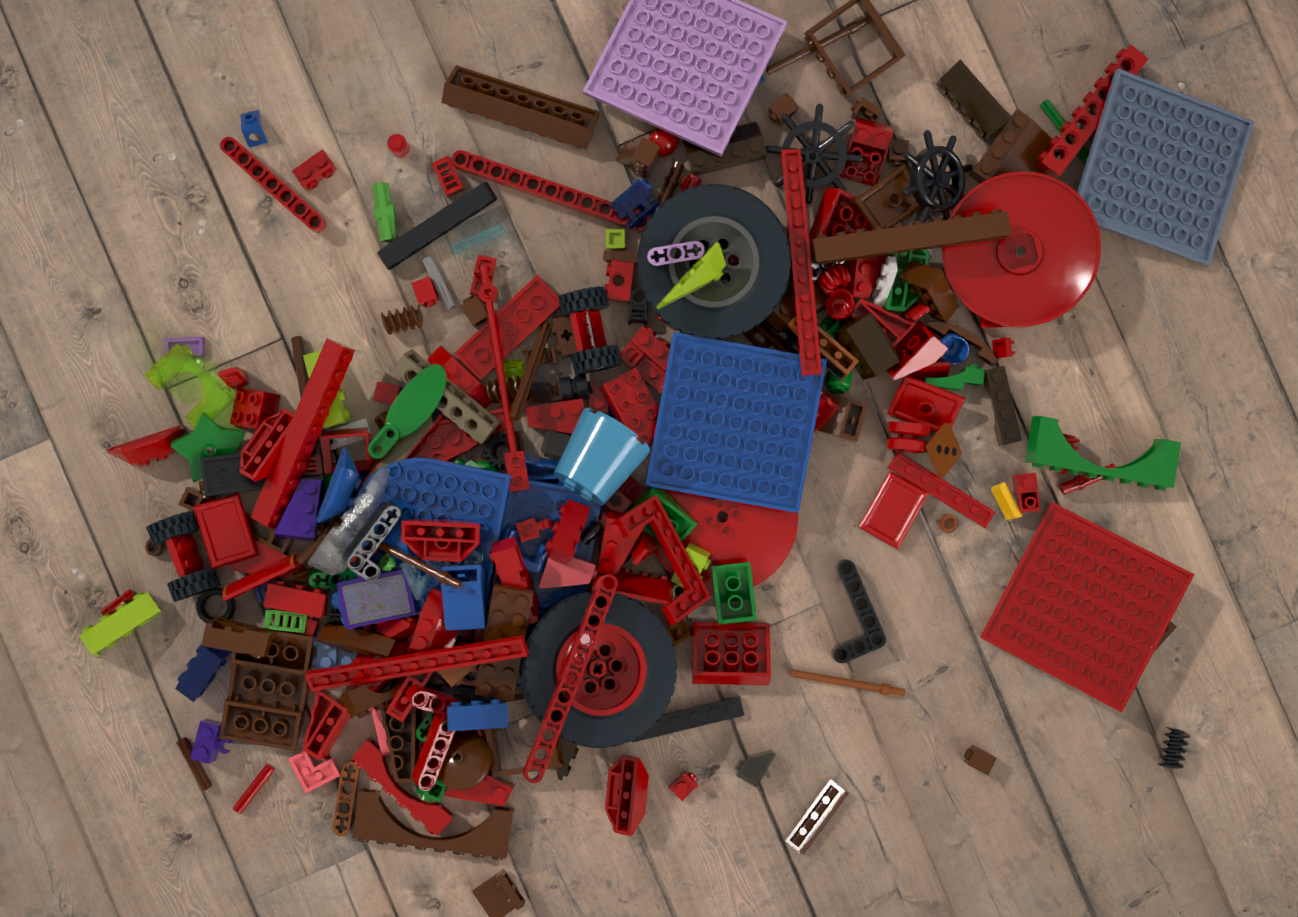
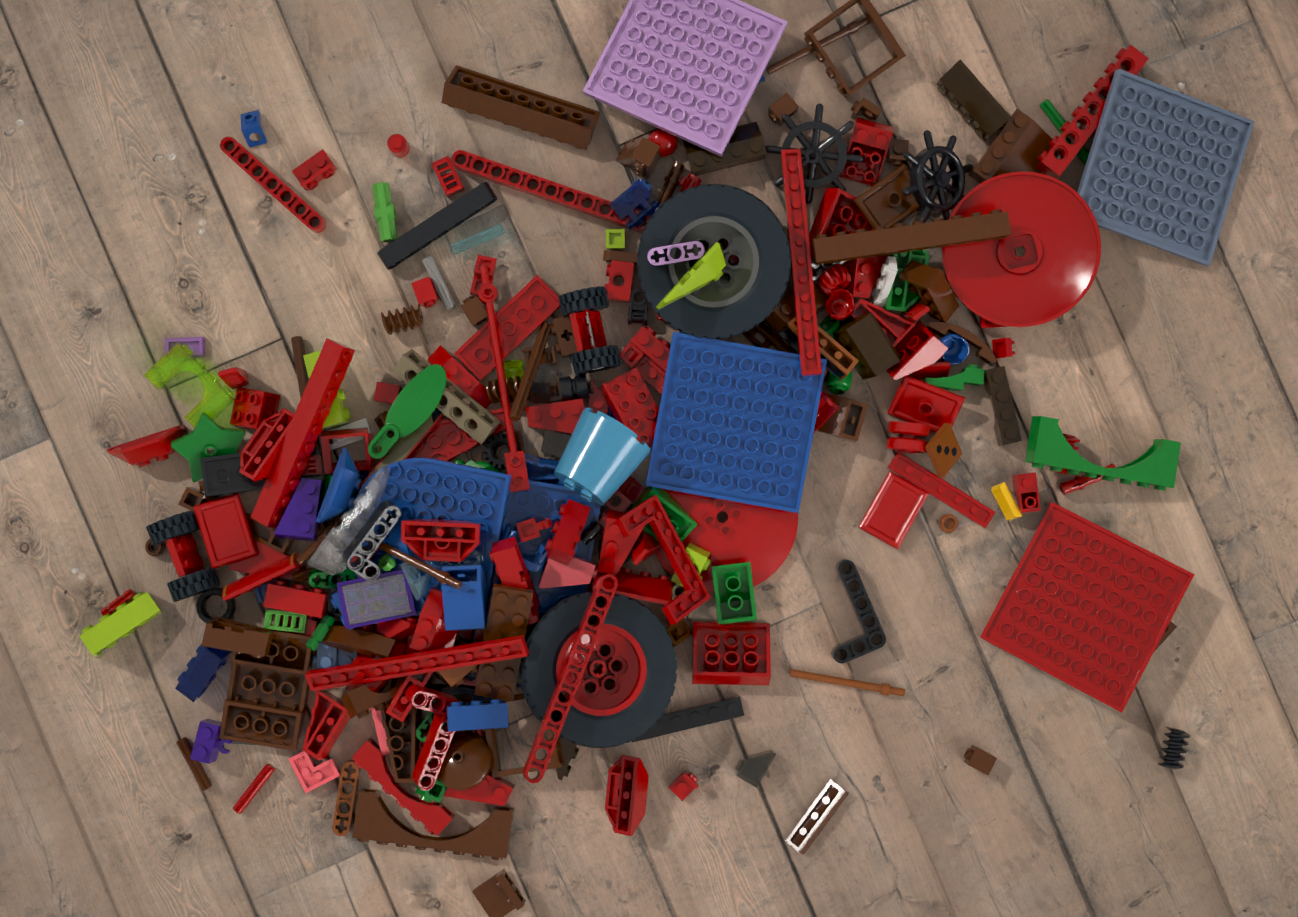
none -> green axle [306,615,335,651]

